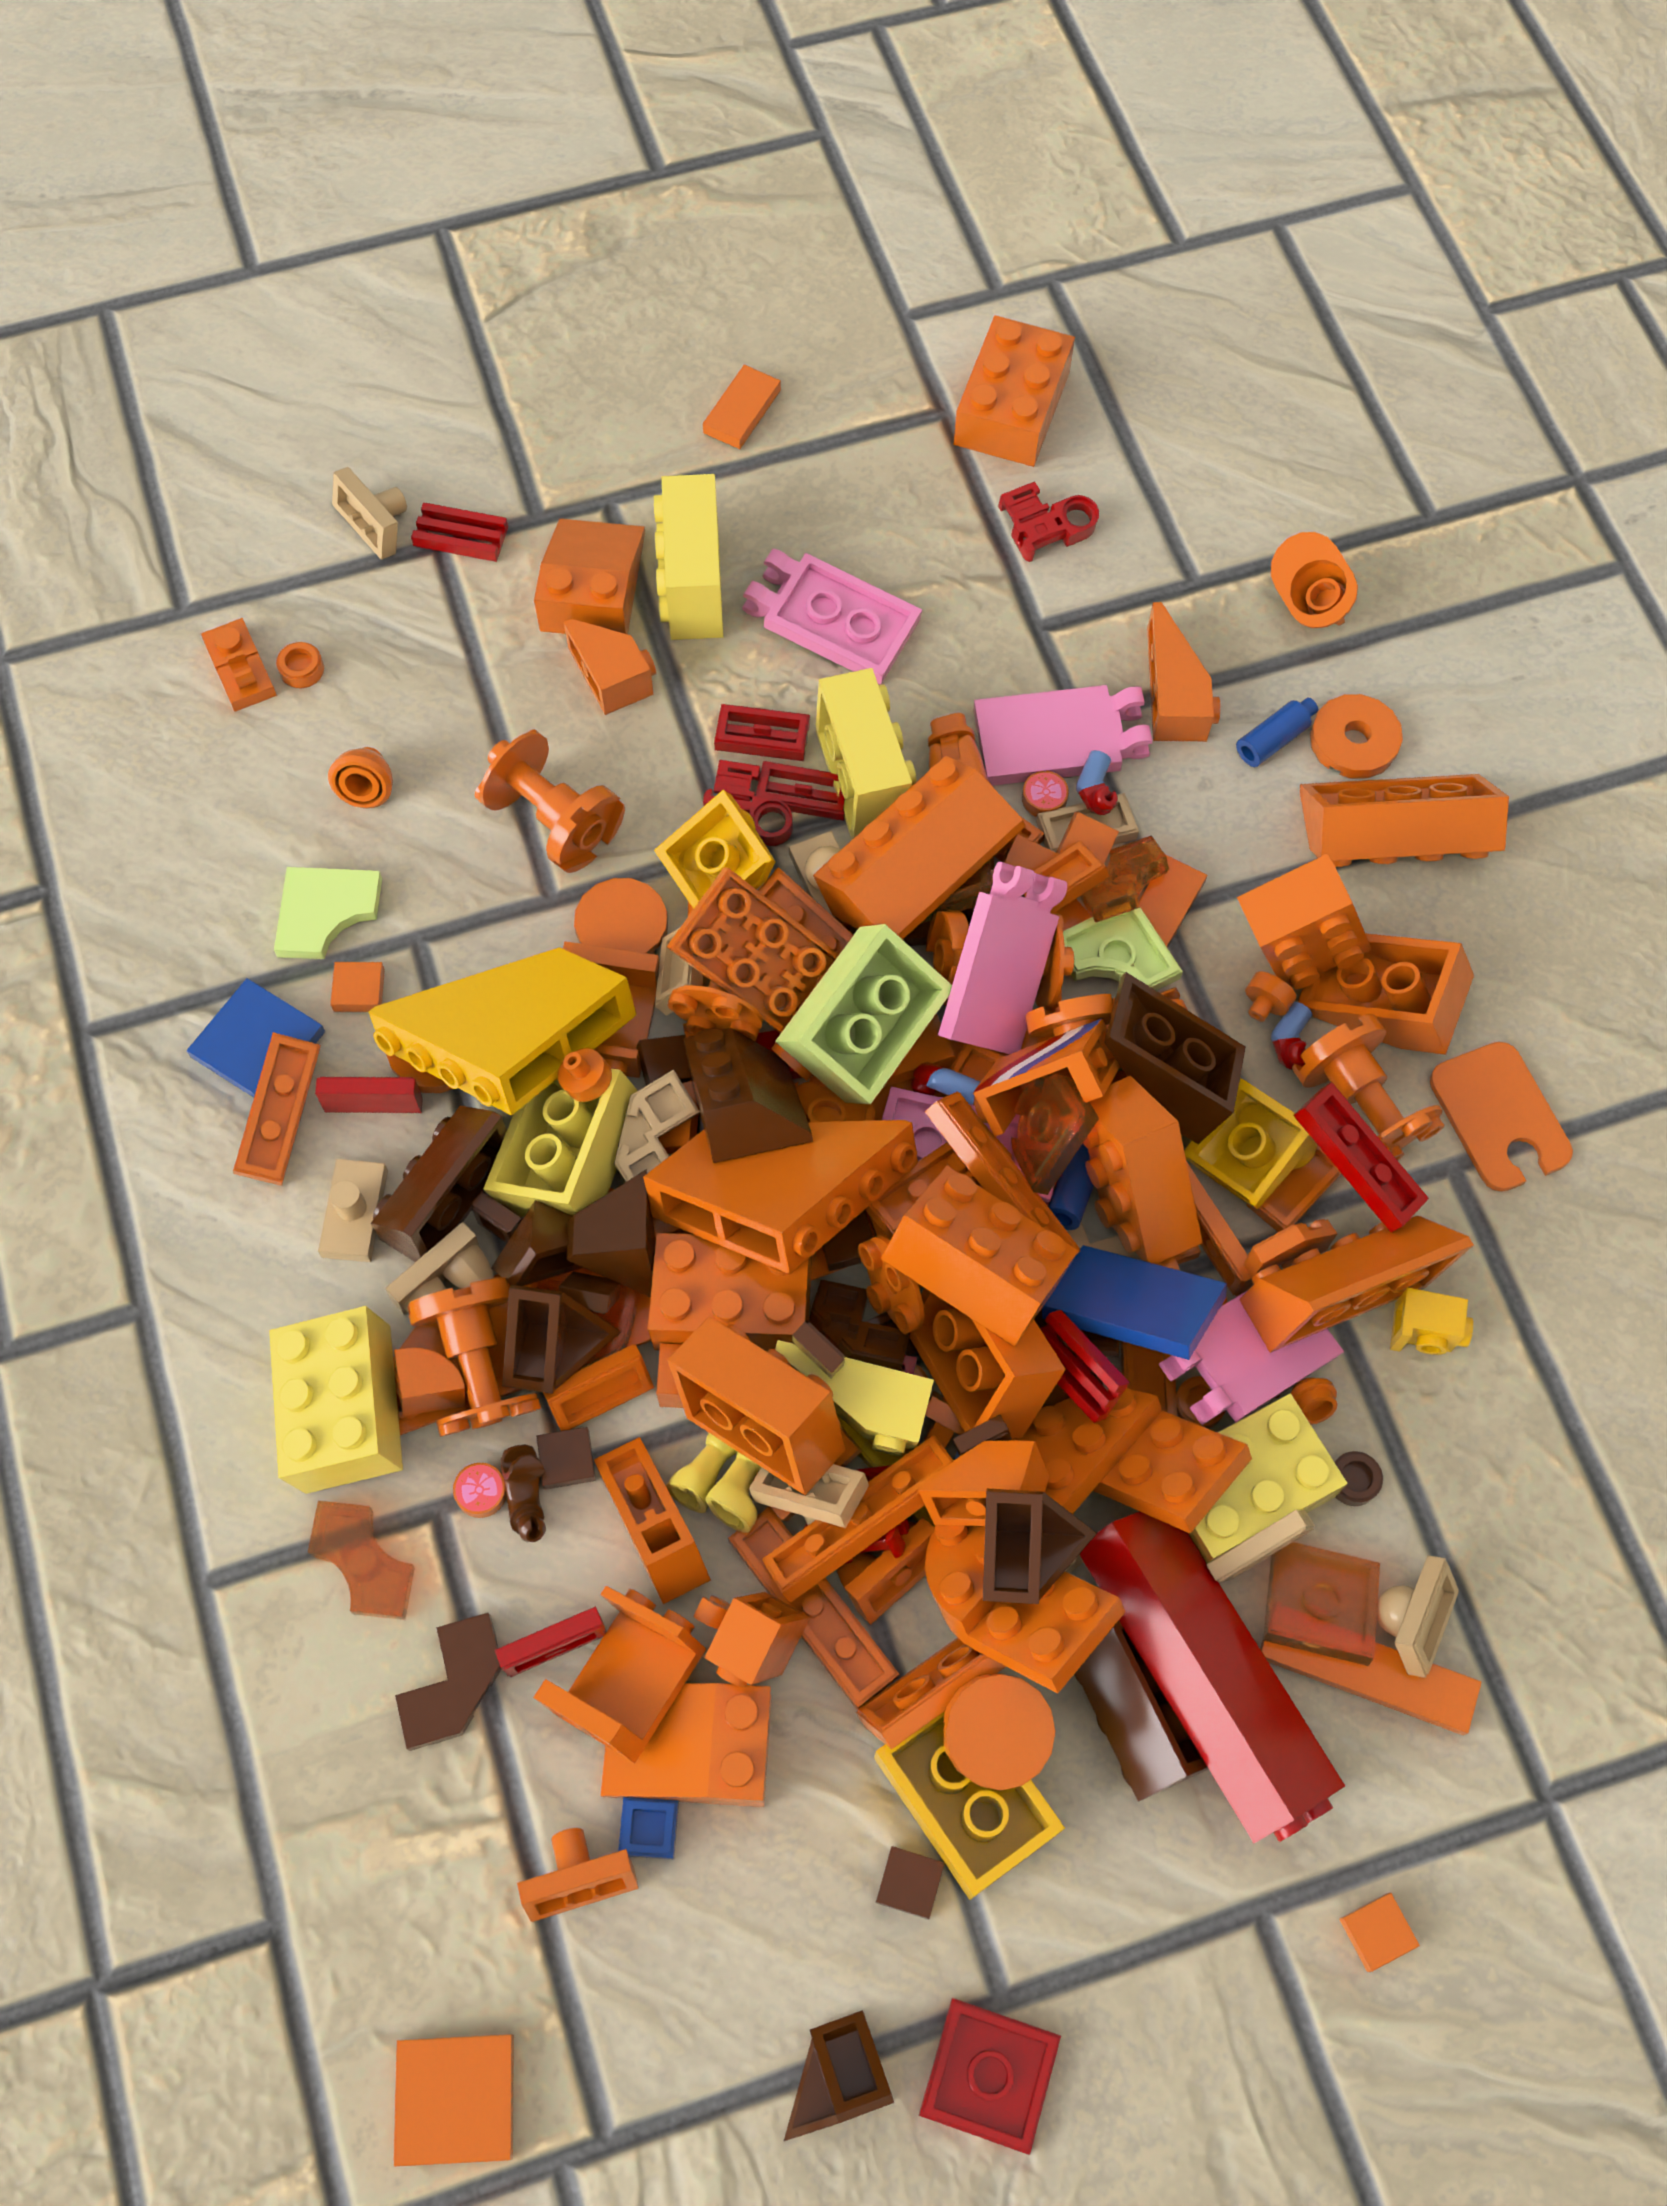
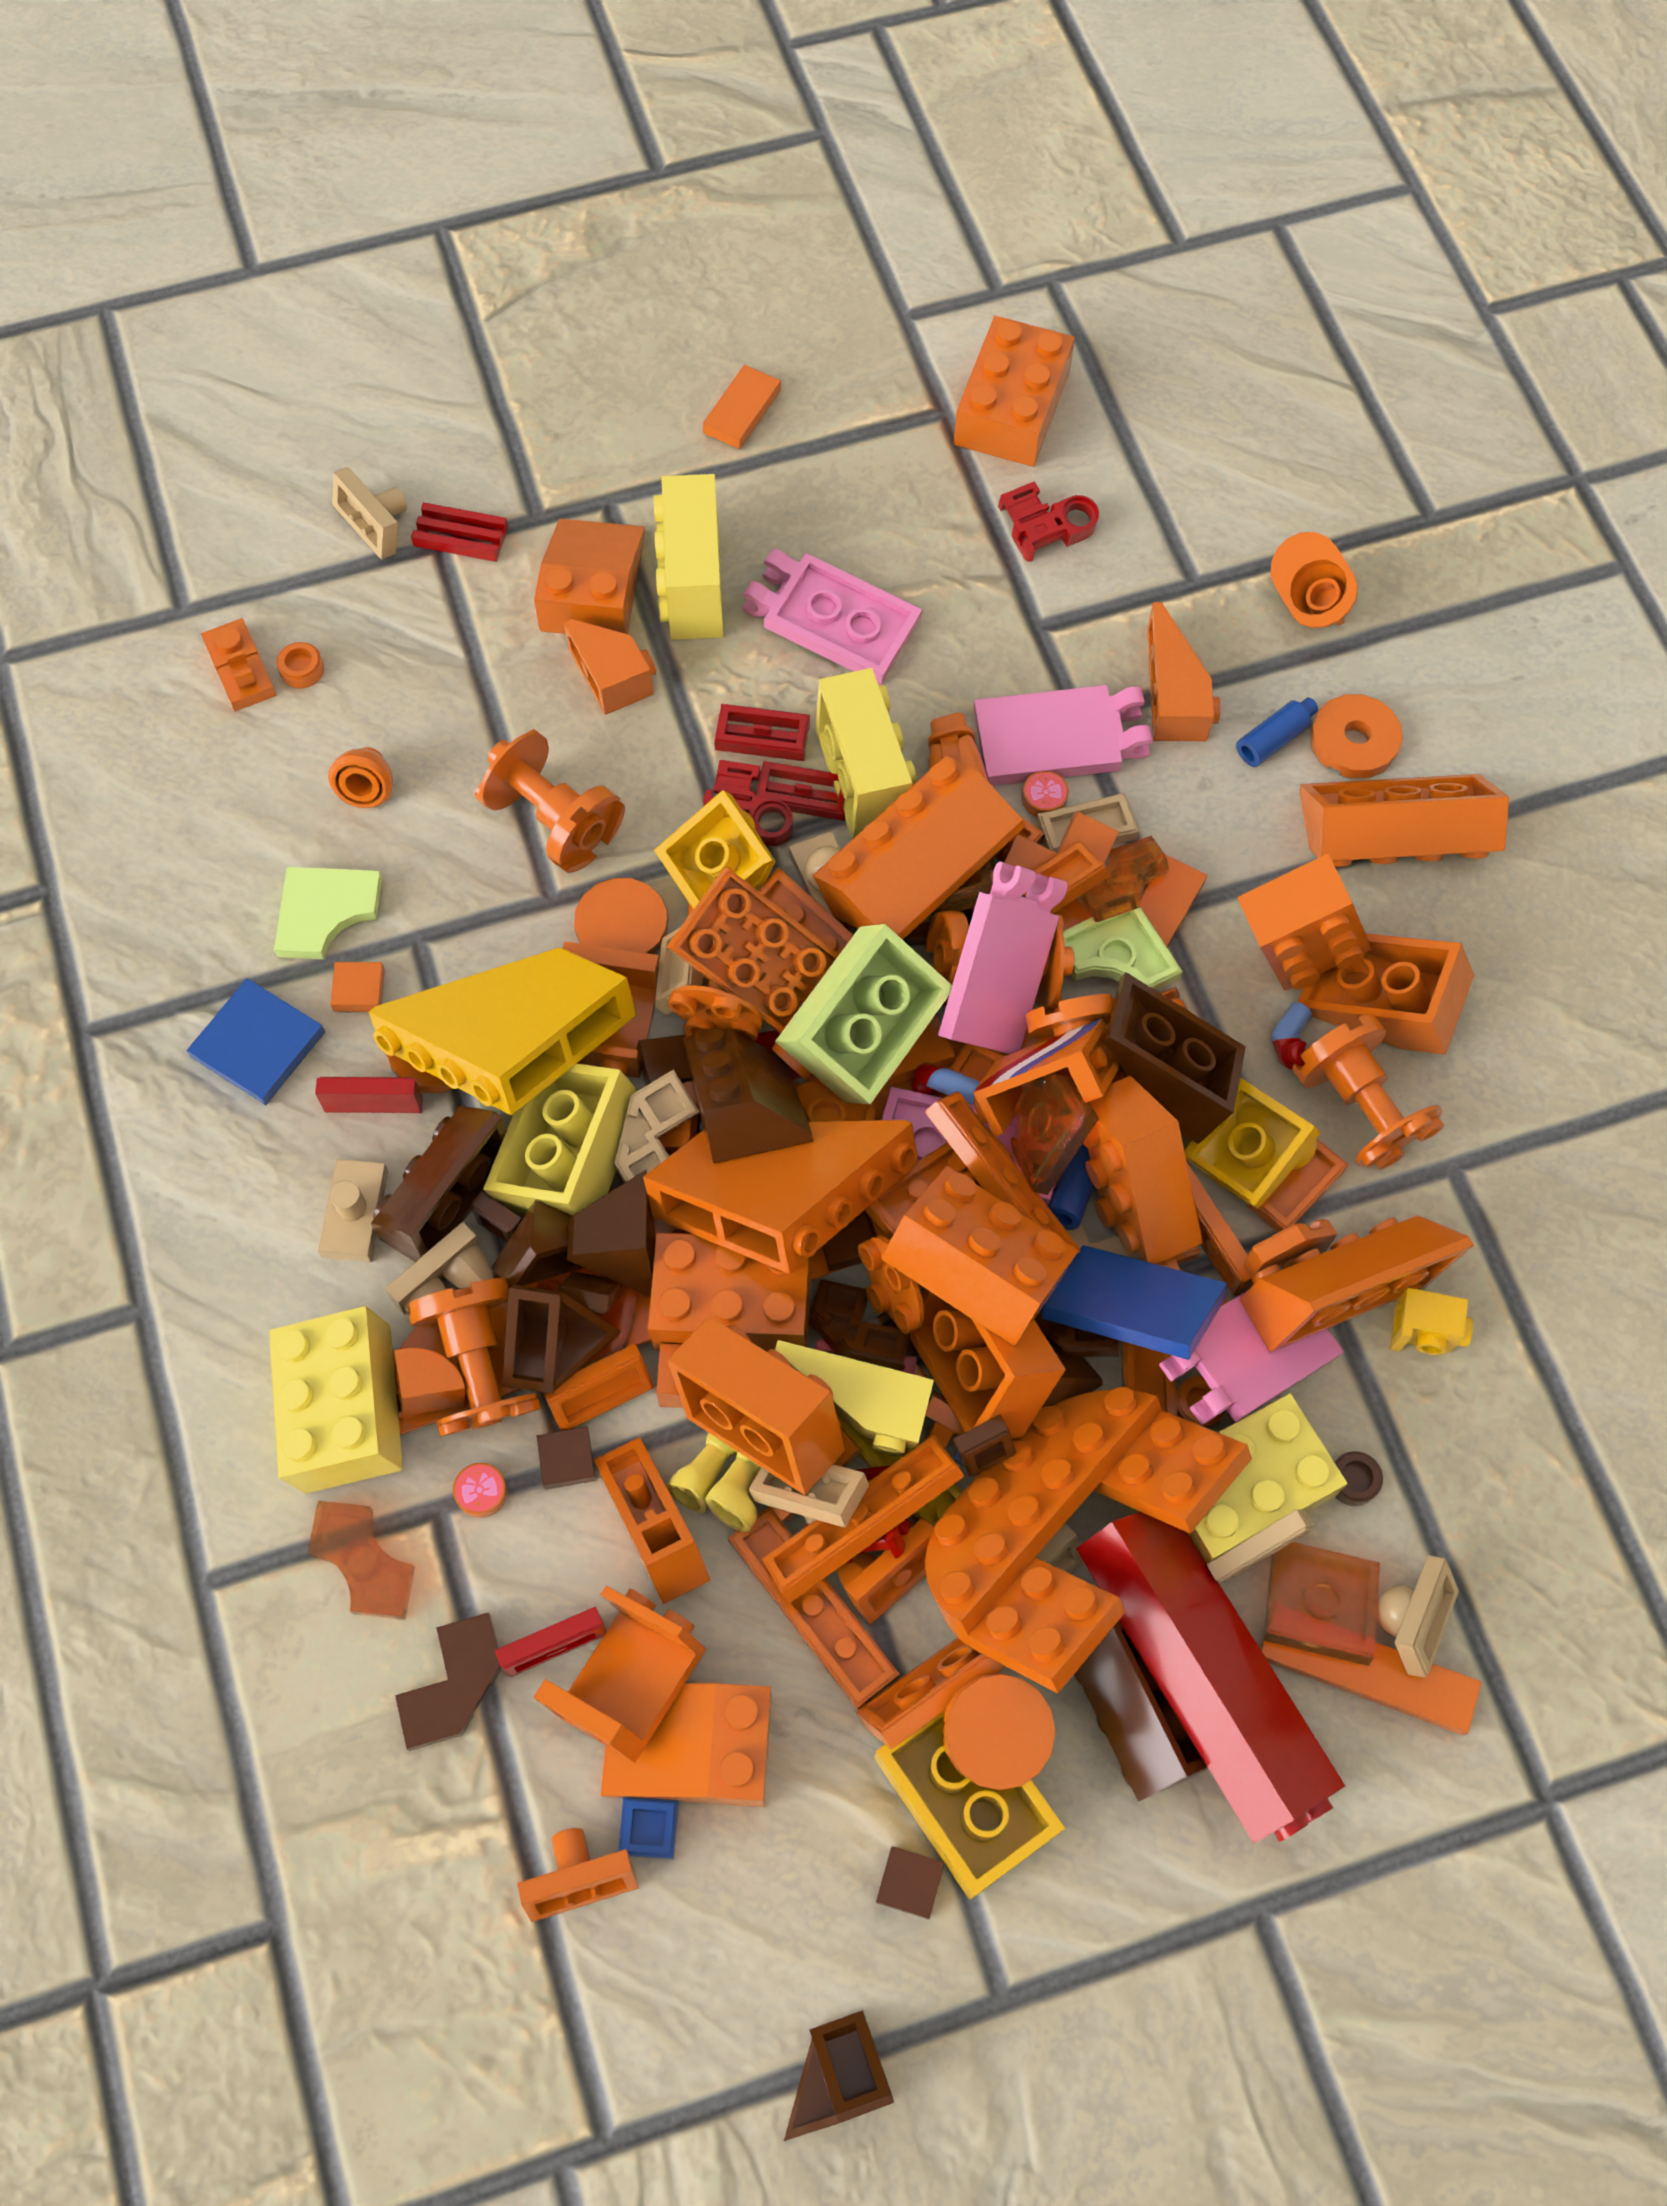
orange tile [233,1032,321,1186] -> none
orange tile [394,2034,514,2167] -> none
reddish brown piece [501,1444,546,1542] -> none
orange tile [558,1048,612,1102] -> none
orange brick [693,1592,810,1687] -> none
reddish brown tile [792,1322,845,1379] -> none
orange slope [918,1440,1050,1526] -> none
red tile [918,1998,1061,2155] -> none
reddish brown slope [983,1488,1097,1604] -> none
red tile [1040,1310,1130,1423] -> none
arm [1076,750,1118,815] -> none
orange tile [1245,971,1297,1022] -> none
orange plate [1290,1377,1338,1425] -> none
red plate [1293,1082,1429,1232] -> none
orange tile [1339,1892,1420,1972] -> none
orange piece [1430,1042,1573,1192] -> none

